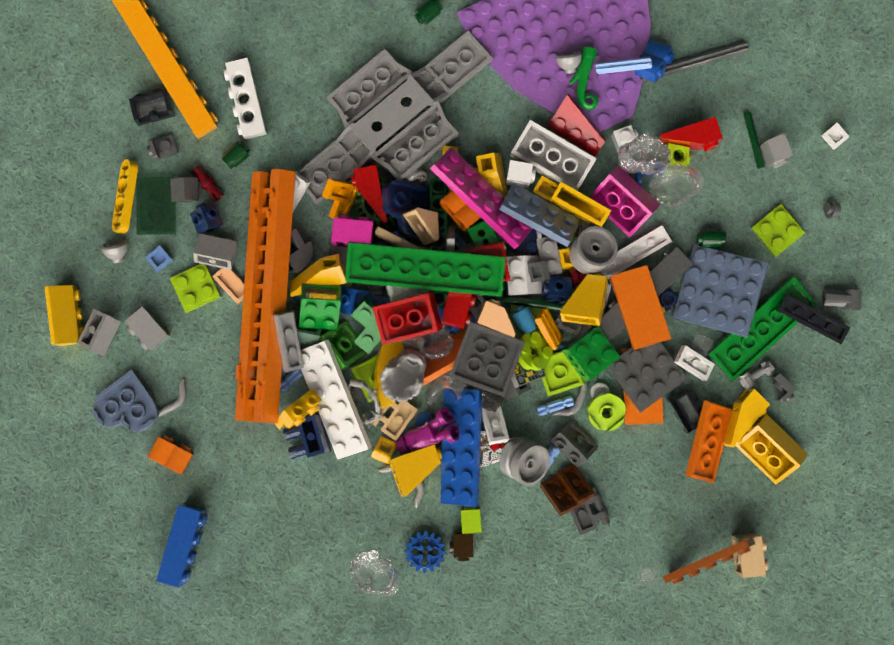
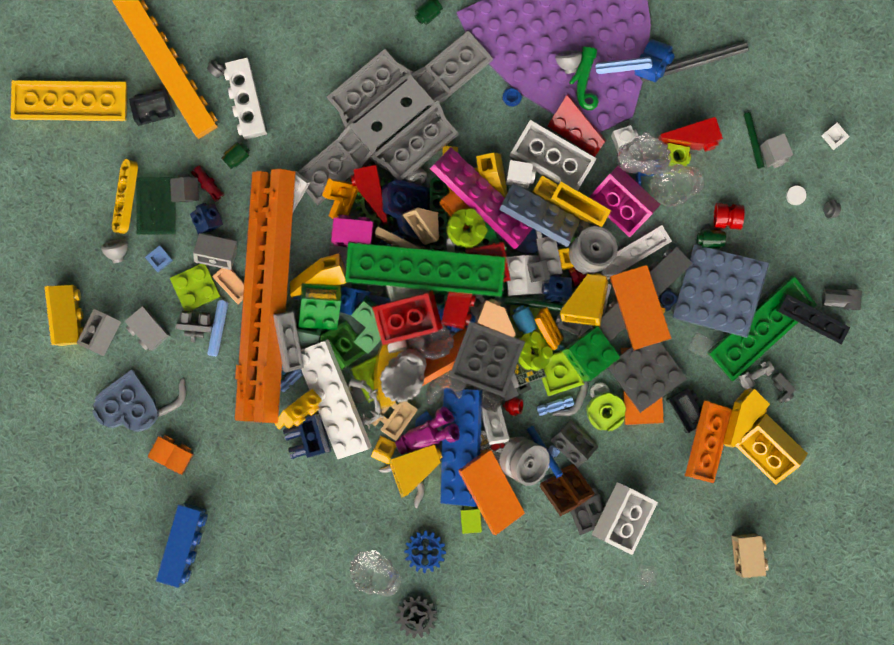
dark grey bracket [147,135,178,161] -> none
dark grey brick [288,228,313,274] -> none
dark brown brick [450,533,473,561] -> none
dark orange plate [662,537,756,584] -> none
white plate [674,345,715,381] -> none
lime plate [751,204,805,257] -> none
none -> yellow plate [11,80,127,121]
none -> dark grey hips [176,310,213,343]
none -> dark grey plate [207,61,224,78]
none -> light blue axle [207,300,228,357]
none -> white tile [387,340,408,353]
none -> dark grey gear [395,595,437,638]
none -> lime plate [447,208,487,248]
none -> orange tile [458,449,525,535]
none -> blue plate [503,87,522,107]
none -> red plate [503,397,523,416]
none -> blue bar [527,426,563,478]
none -> white brick [592,482,658,555]
none -> red wheel [713,203,745,230]
none -> white tile [786,186,806,205]

